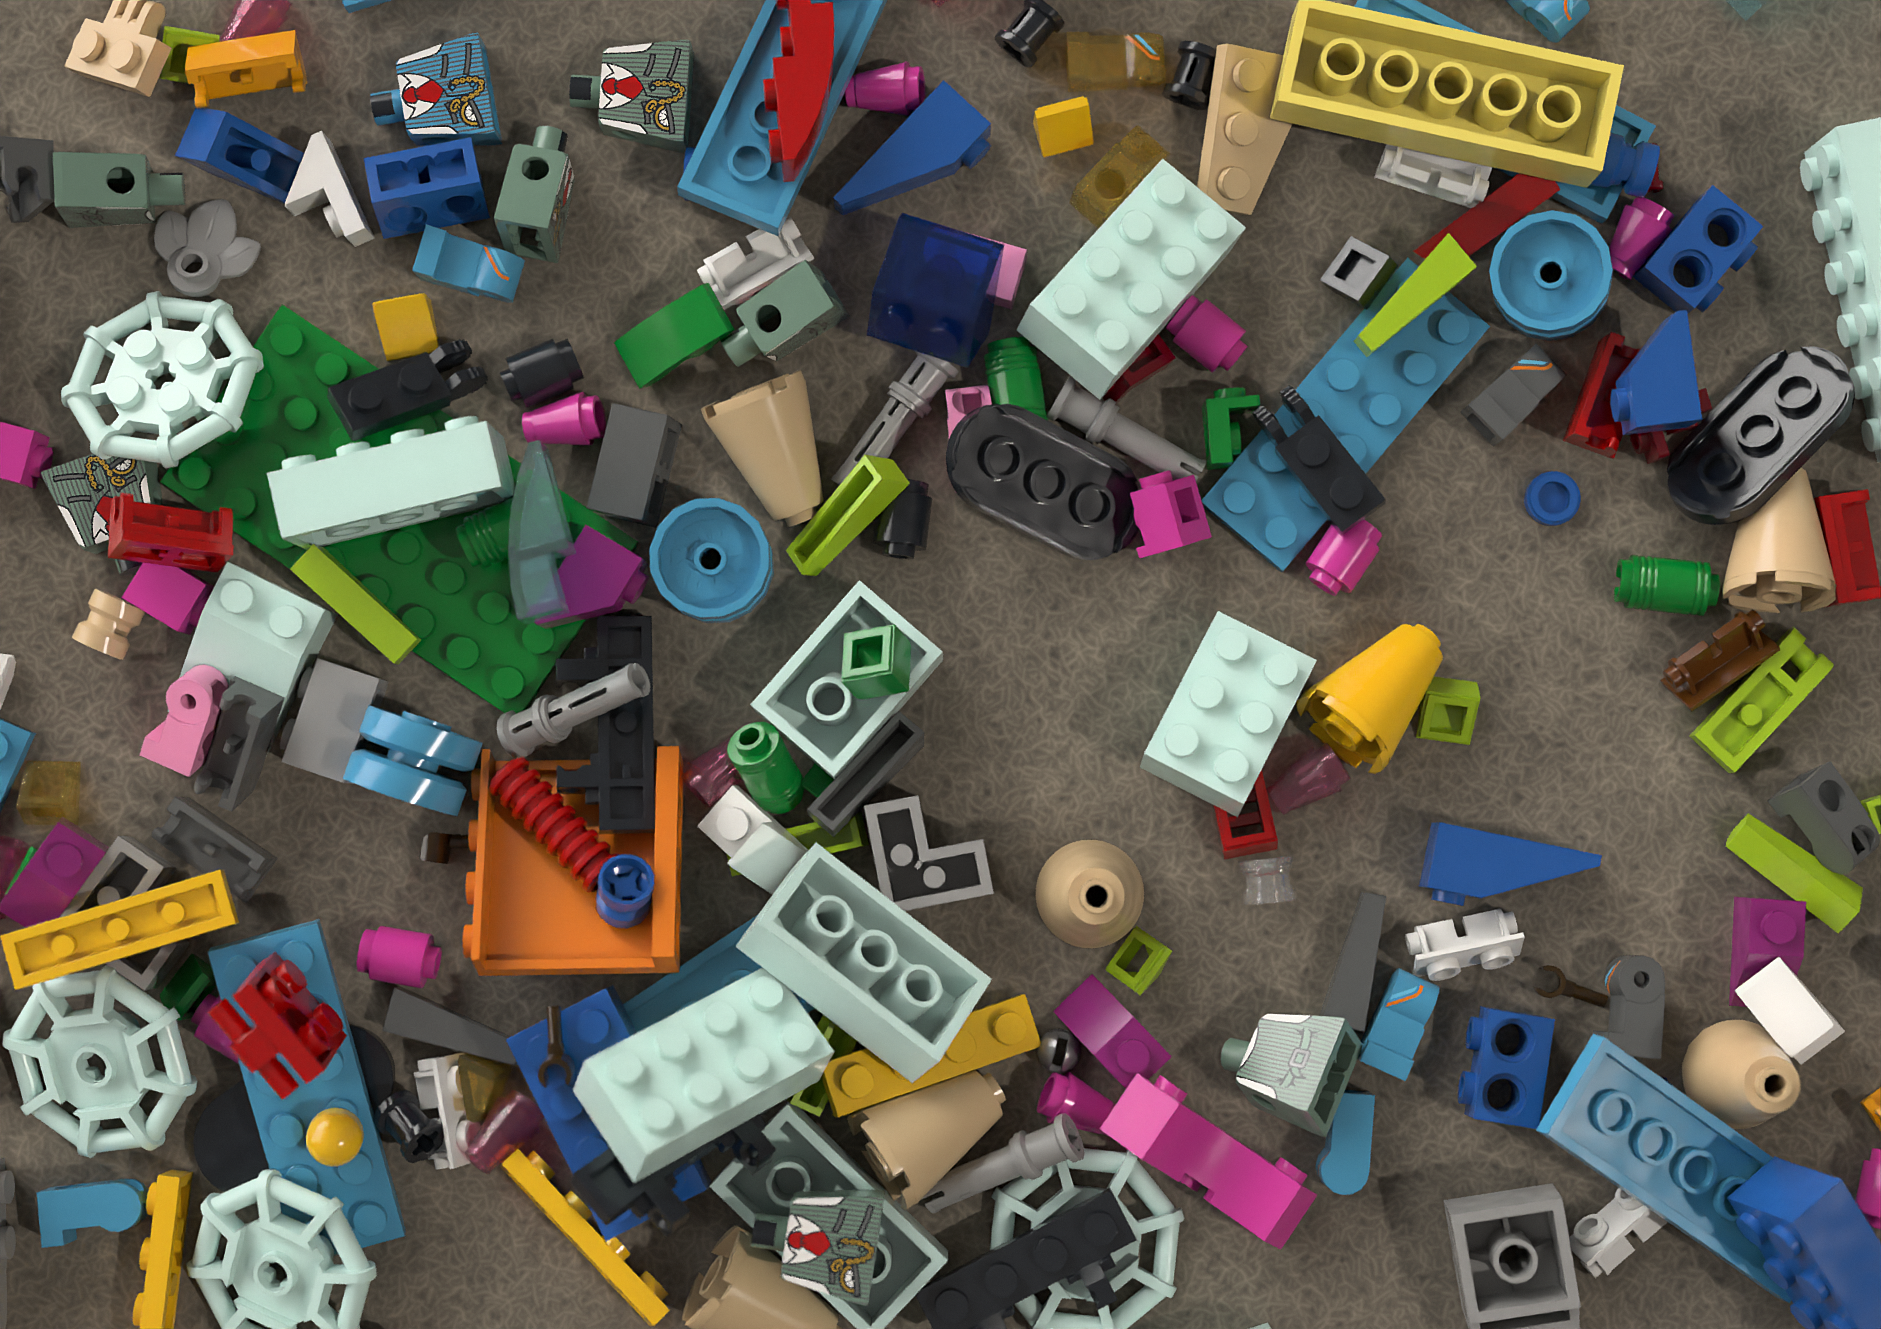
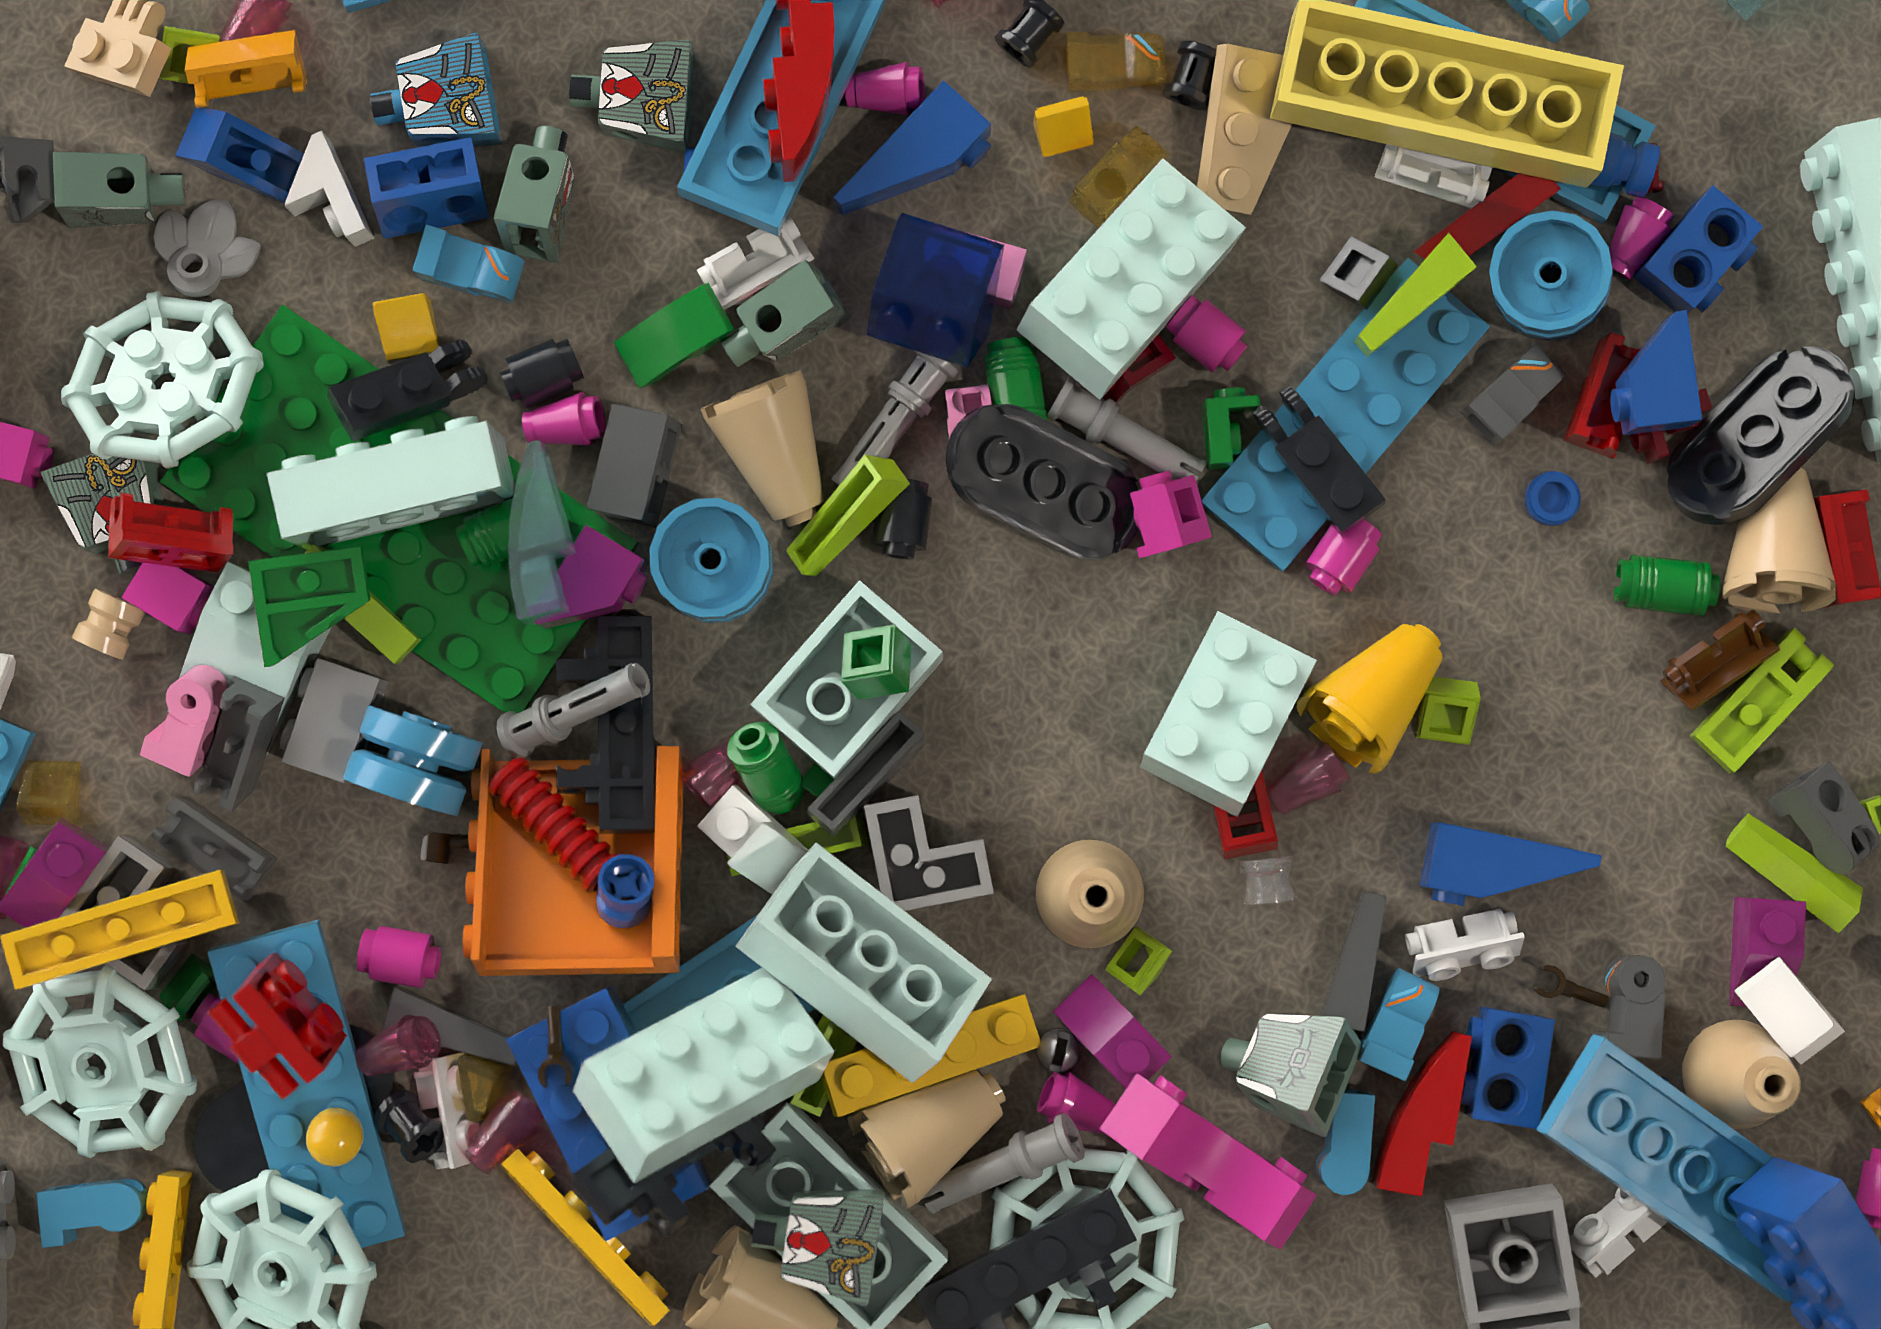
none -> green wing [248,546,371,667]
none -> clear pink cone [356,1015,441,1077]
none -> red slope [1371,1031,1472,1197]

